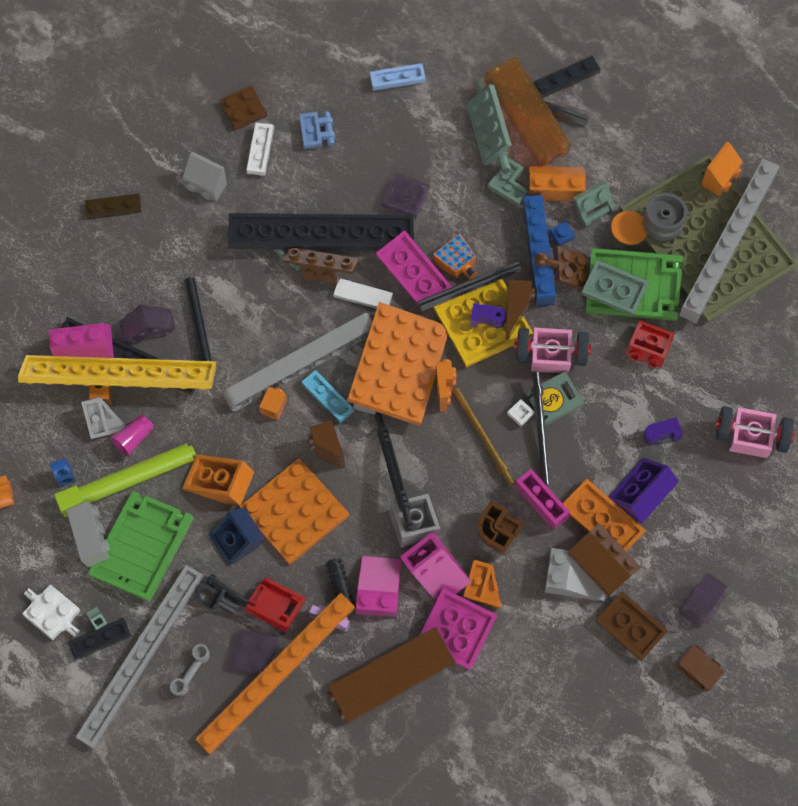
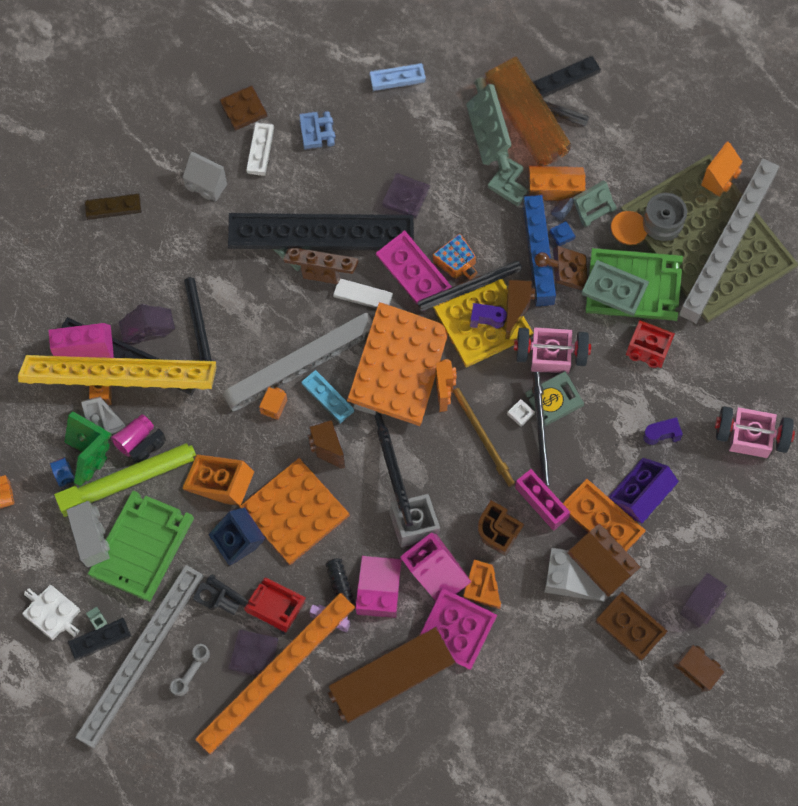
none -> green bracket [64,412,112,486]
none -> black plate [129,429,166,463]
none -> sand blue slope [551,198,573,221]

